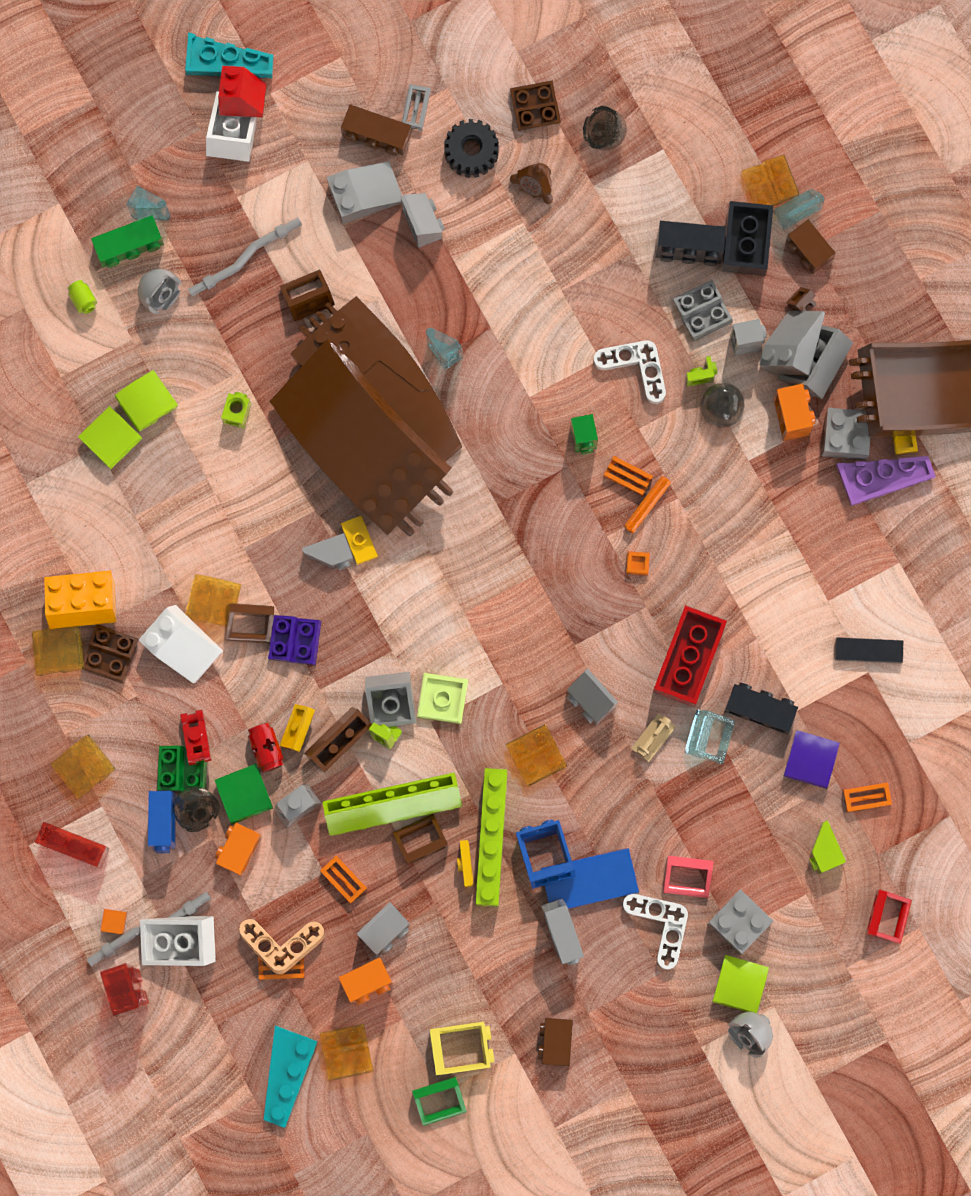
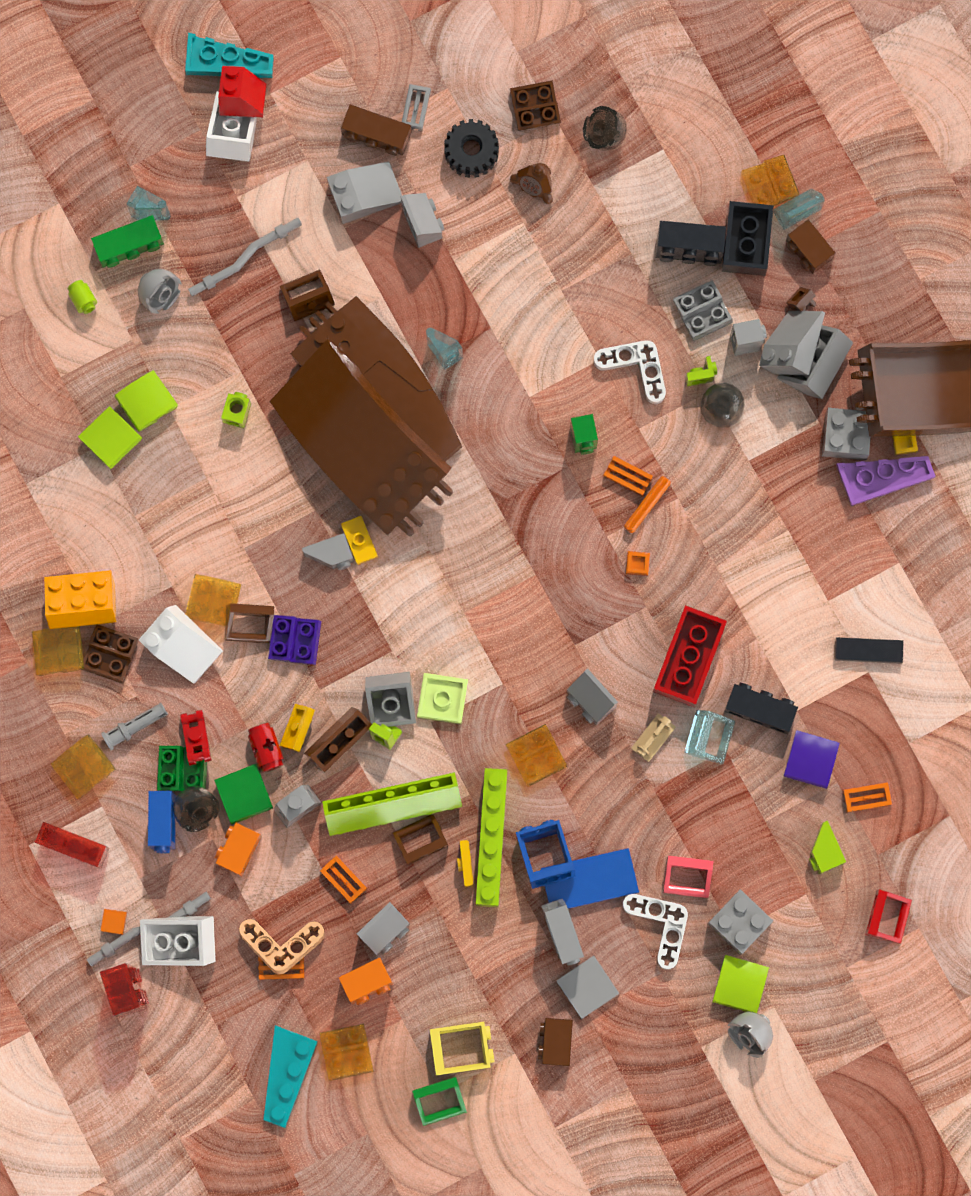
orange brick [773,384,816,441] -> none
none -> light grey pin [101,703,168,750]
none -> light grey tile [556,956,619,1019]

